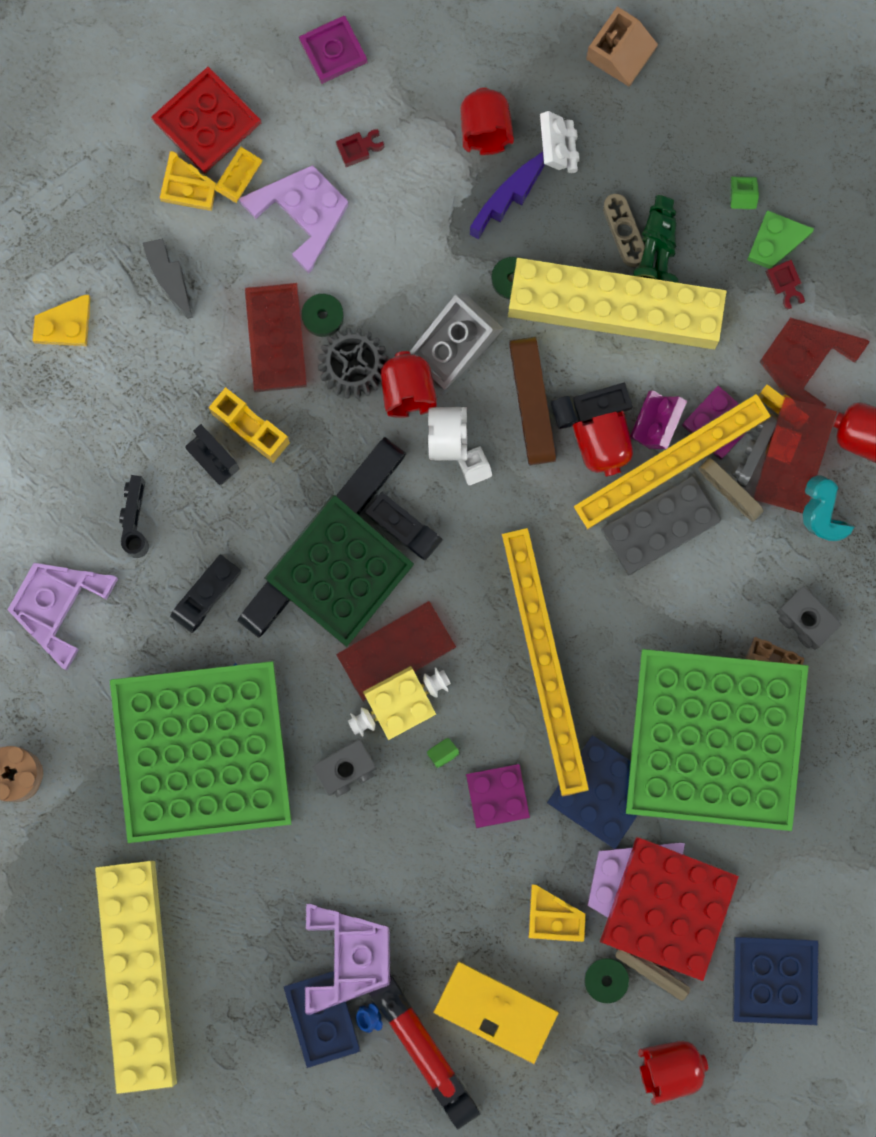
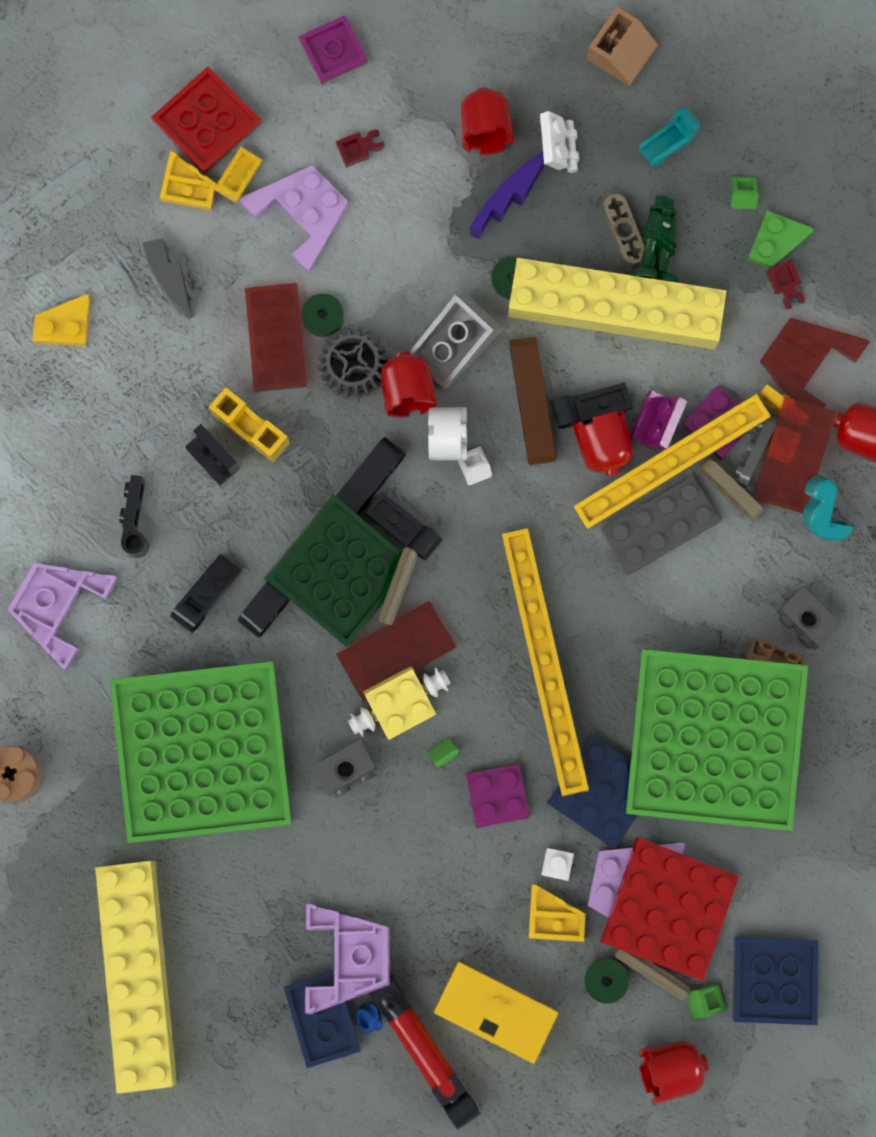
none -> dark tan axle [378,547,418,625]
none -> white plate [541,848,574,881]
none -> teal animal [639,107,701,167]
none -> bright green slope [687,983,726,1019]

